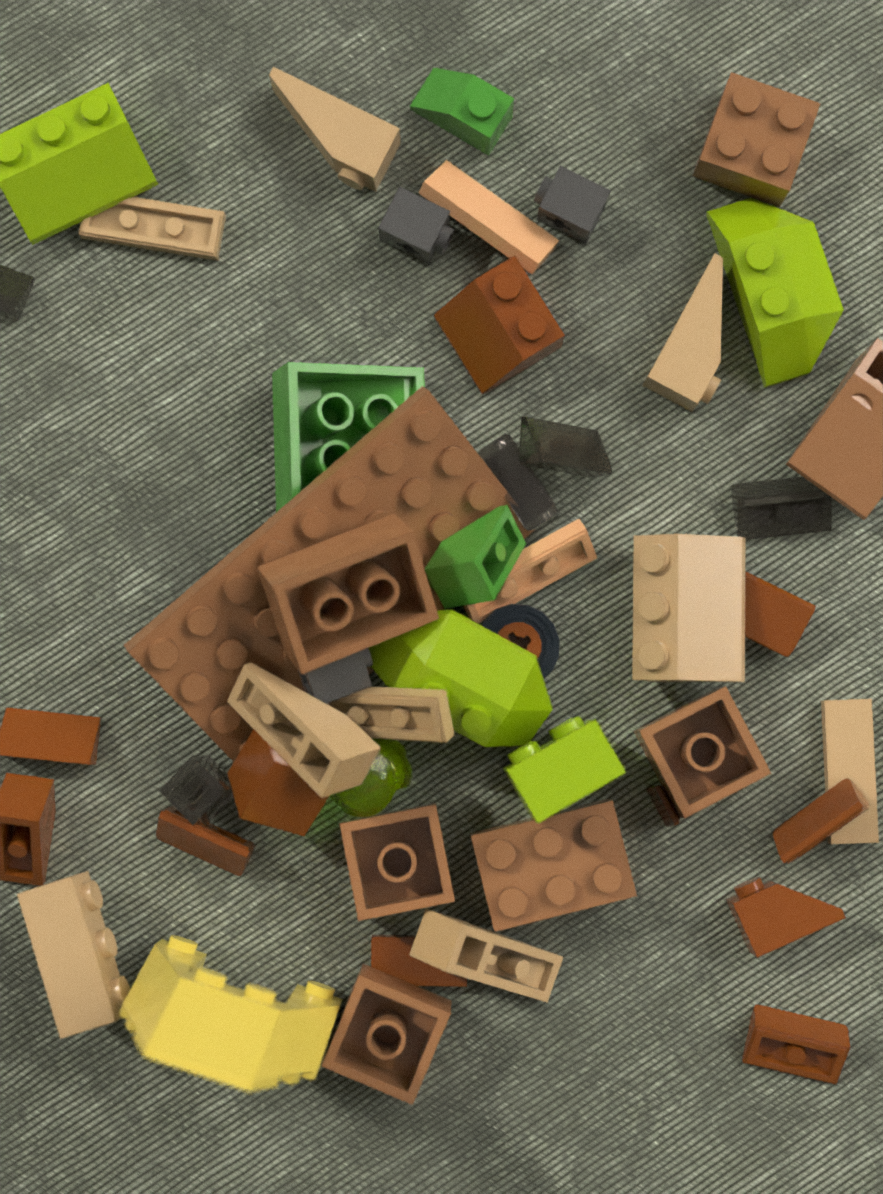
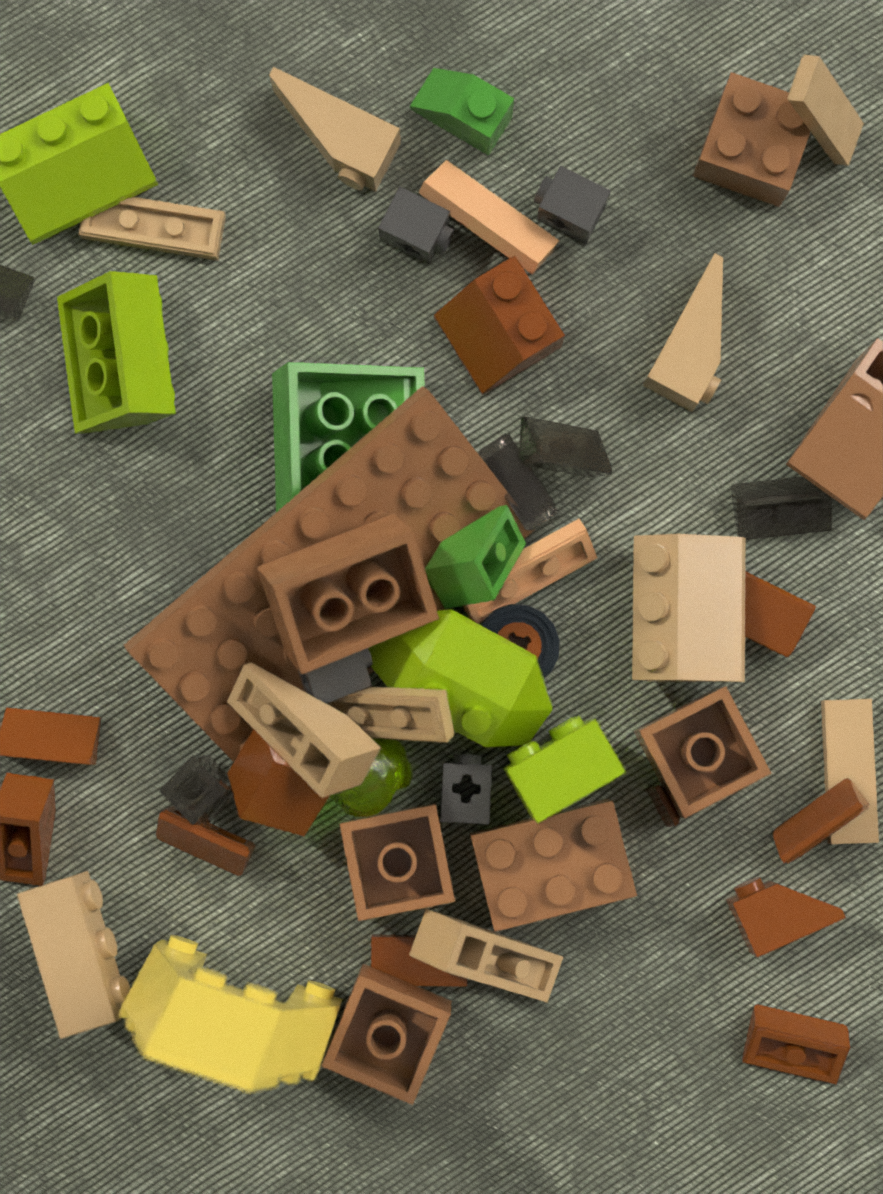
lime wedge [706,198,844,388] -> none
none -> lime slope [57,271,176,434]
none -> dark grey brick [441,754,492,824]
none -> tan tile [787,55,864,166]

